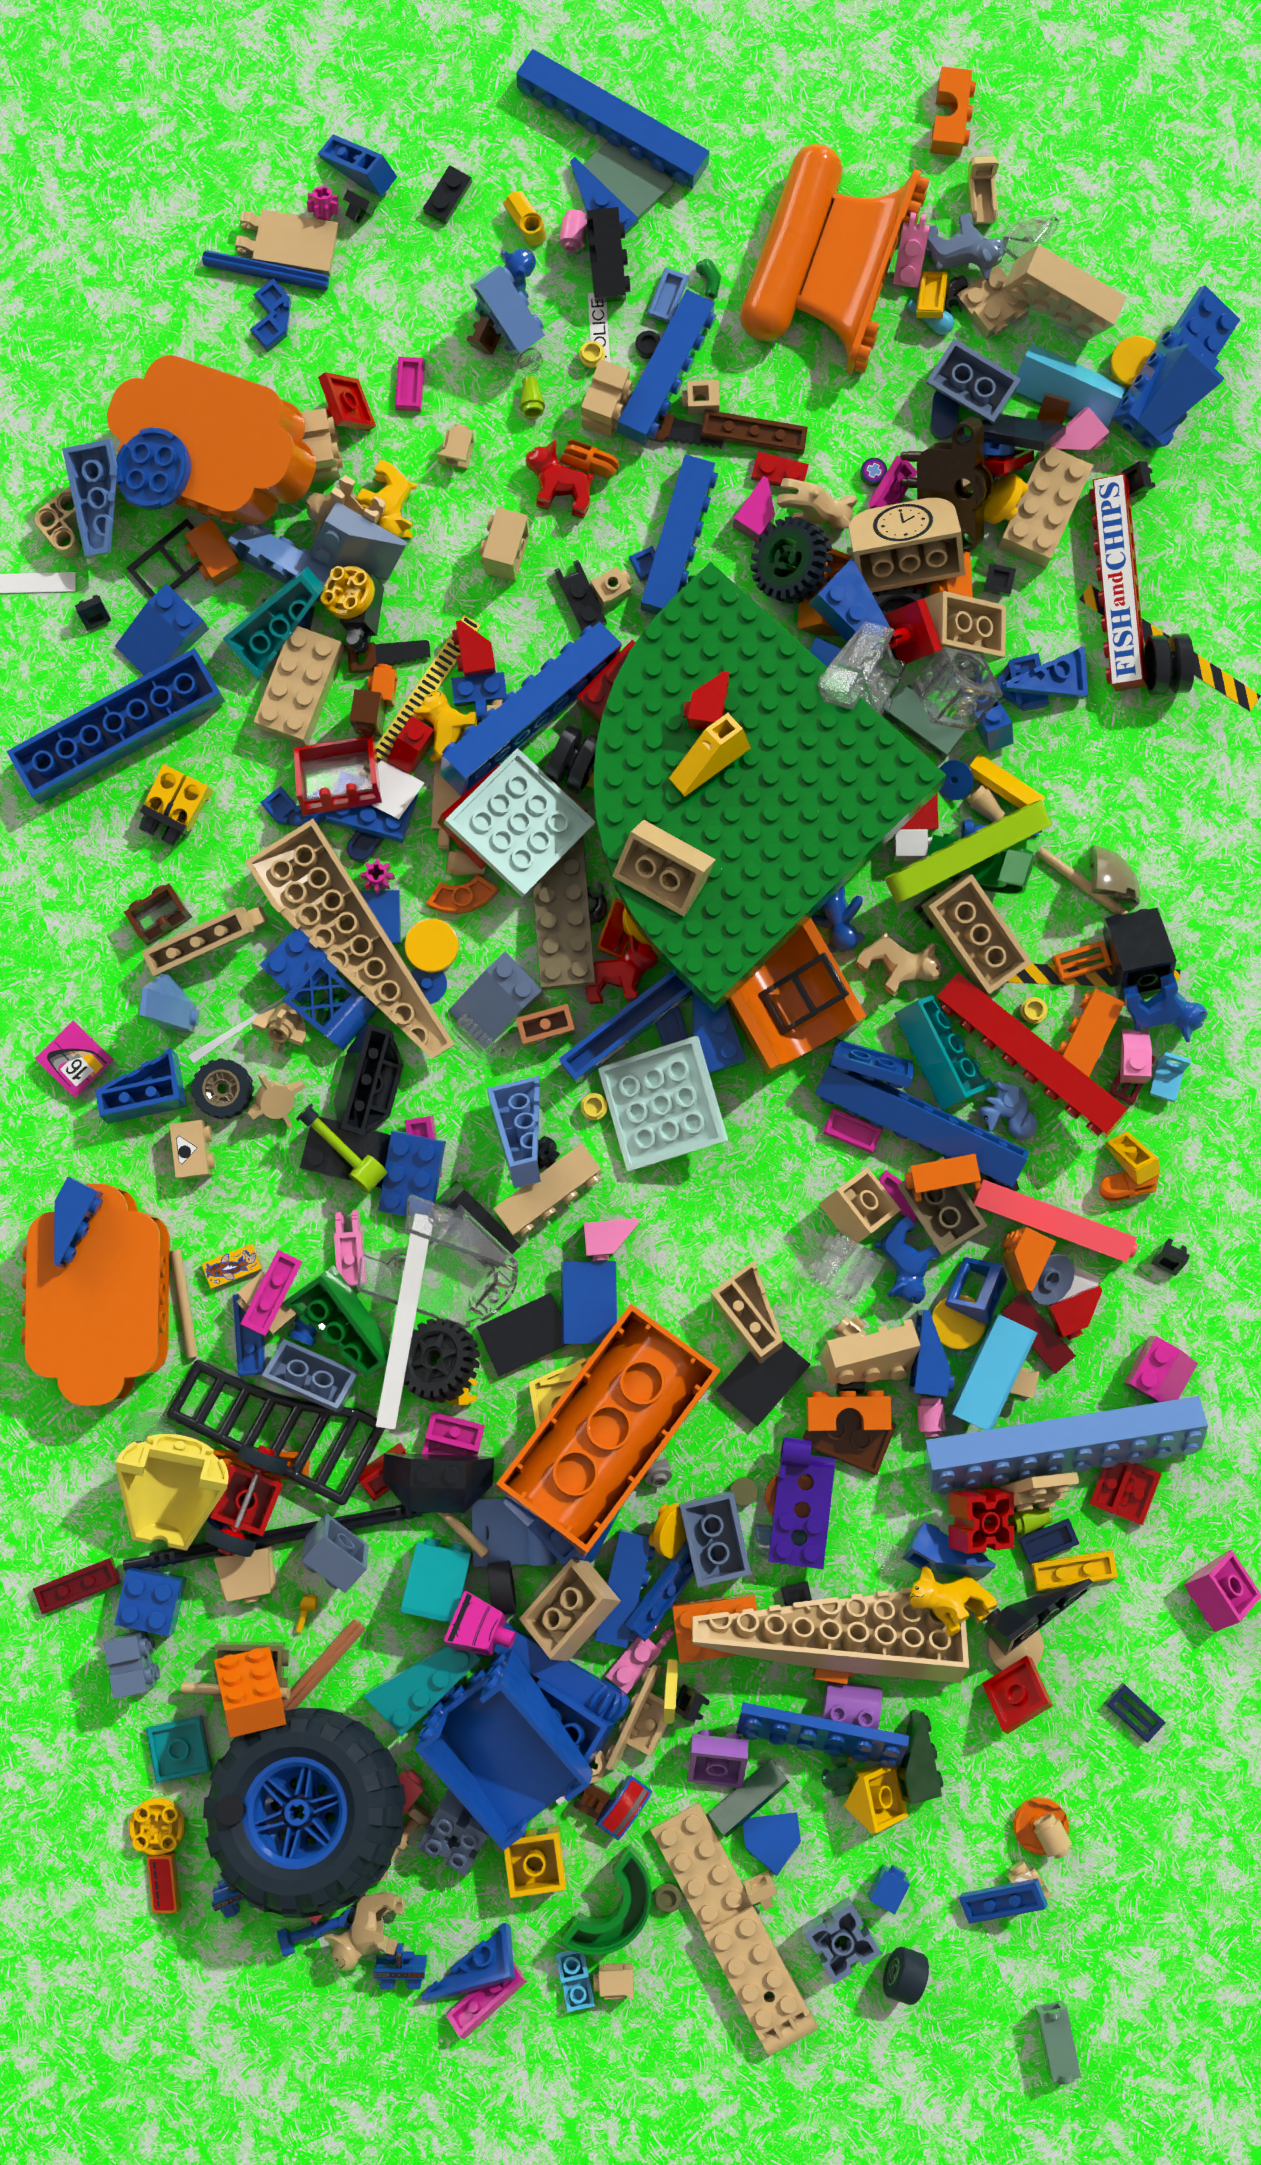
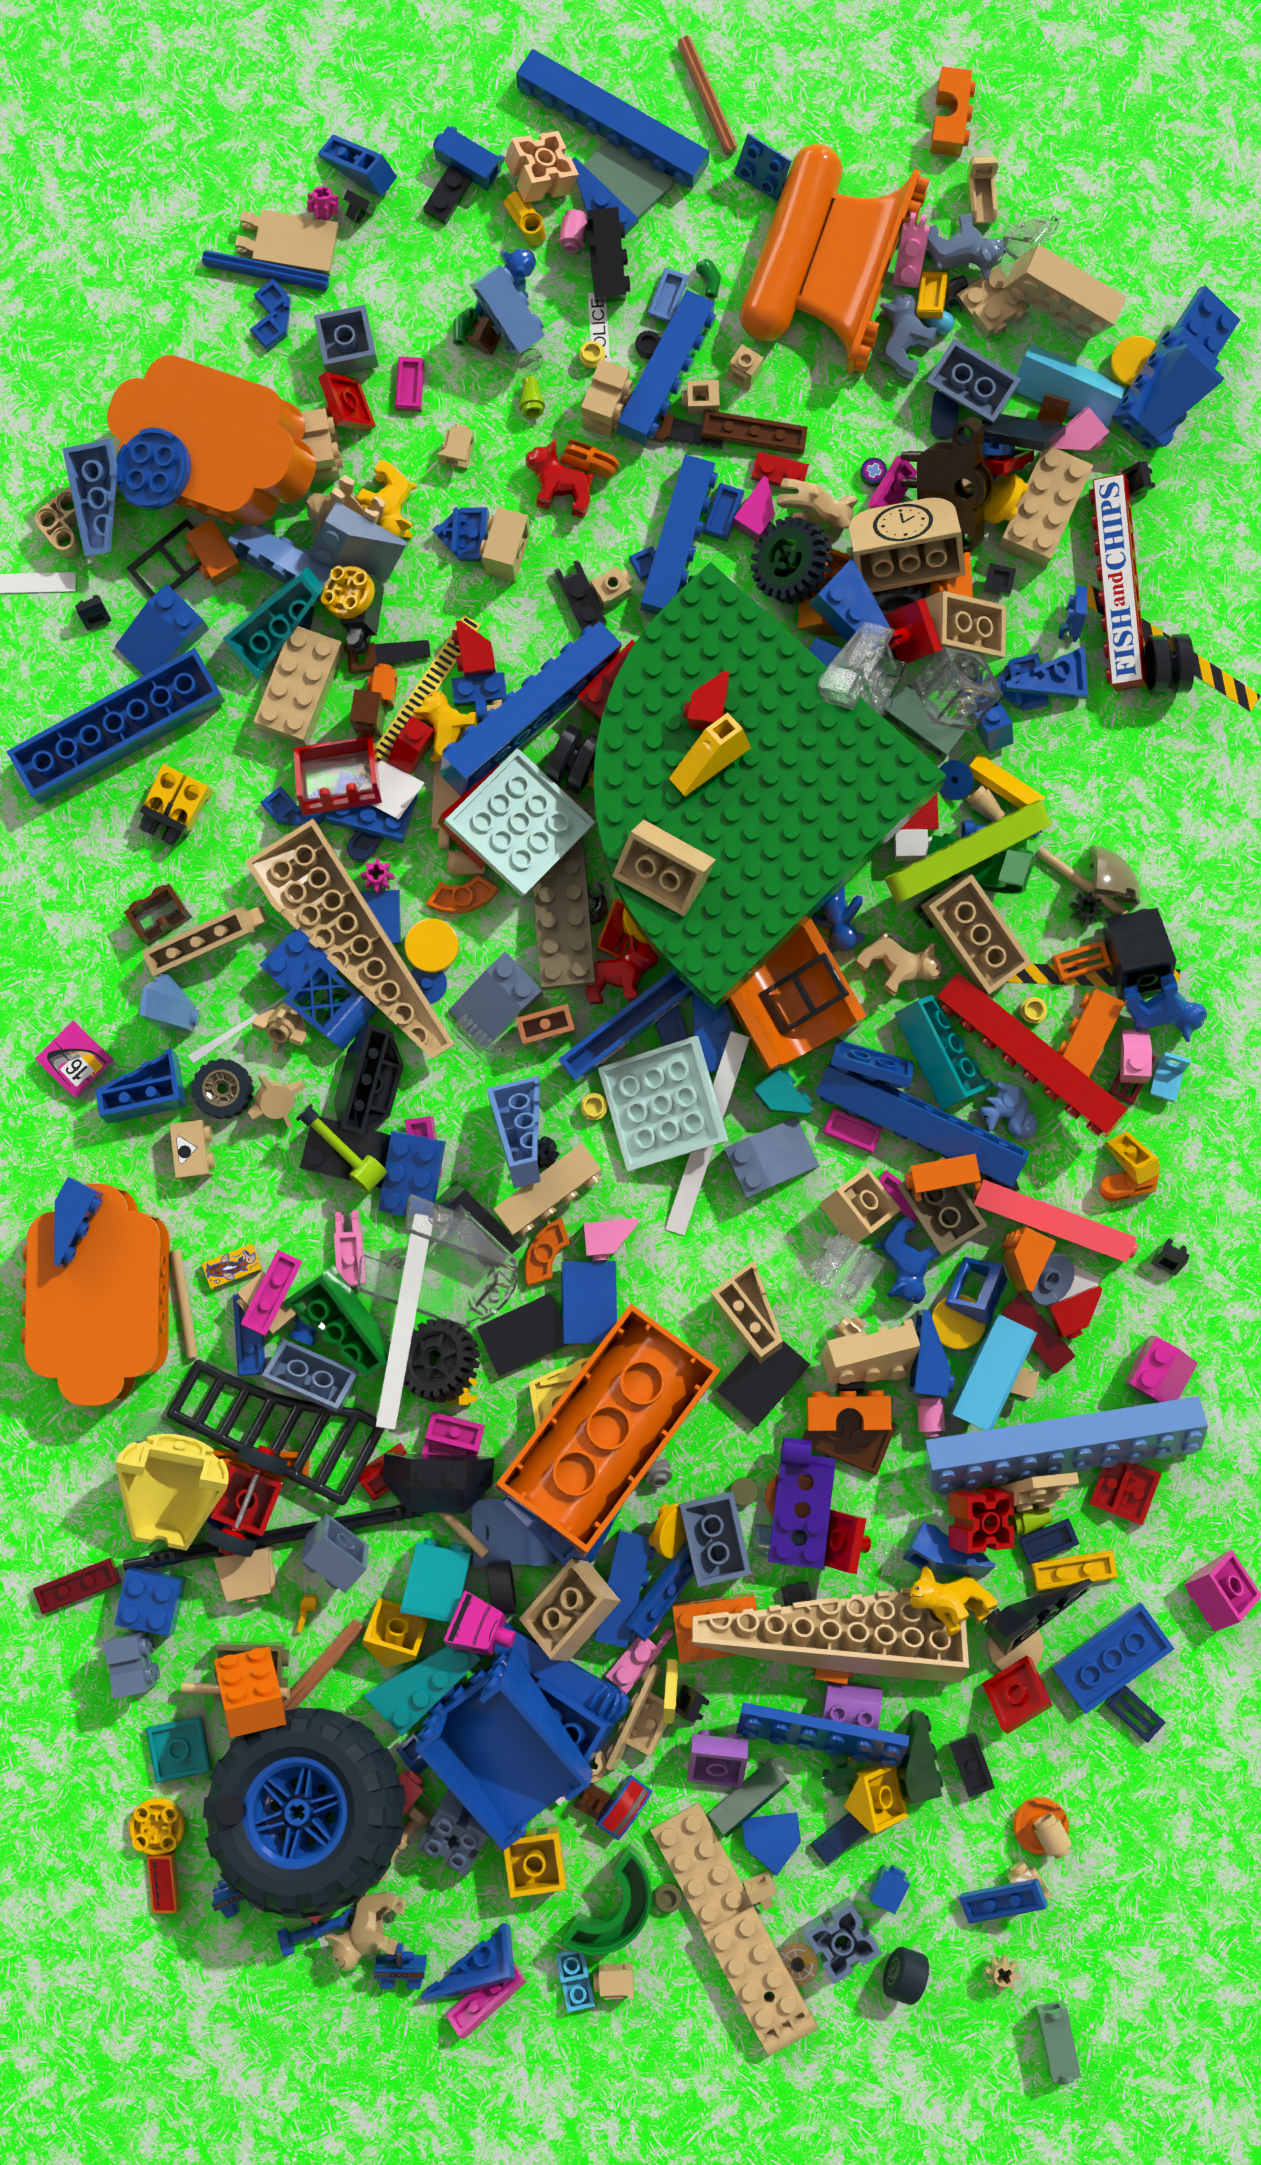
none -> sand blue brick [313,305,379,375]
none -> yellow slope [362,1598,430,1668]
none -> blue slope [396,1731,429,1774]
none -> blue slope [432,507,489,562]
none -> blue brick [433,126,505,191]
none -> green arm [453,307,478,346]
none -> light nougat brick [504,131,579,203]
none -> orange tile [525,1218,570,1287]
none -> white sticker [665,1031,750,1235]
none -> nougat axle [678,35,737,155]
none -> blue tile [703,483,745,542]
none -> sand blue slope [723,1117,819,1200]
none -> tan window [726,344,764,391]
none -> blue hinge [734,133,792,201]
none -> teal slope [753,1068,813,1116]
none -> tan piece [780,1943,818,1986]
none -> dark blue tile [810,1812,870,1867]
none -> red tile [824,1509,871,1574]
none -> sand blue animal [876,294,937,381]
none -> black plate [949,1733,995,1797]
none -> tan gear [984,1953,1021,1992]
none -> blue plate [1051,1602,1175,1714]
none -> blue plate [1059,585,1087,642]
none -> black gear [1068,892,1103,926]

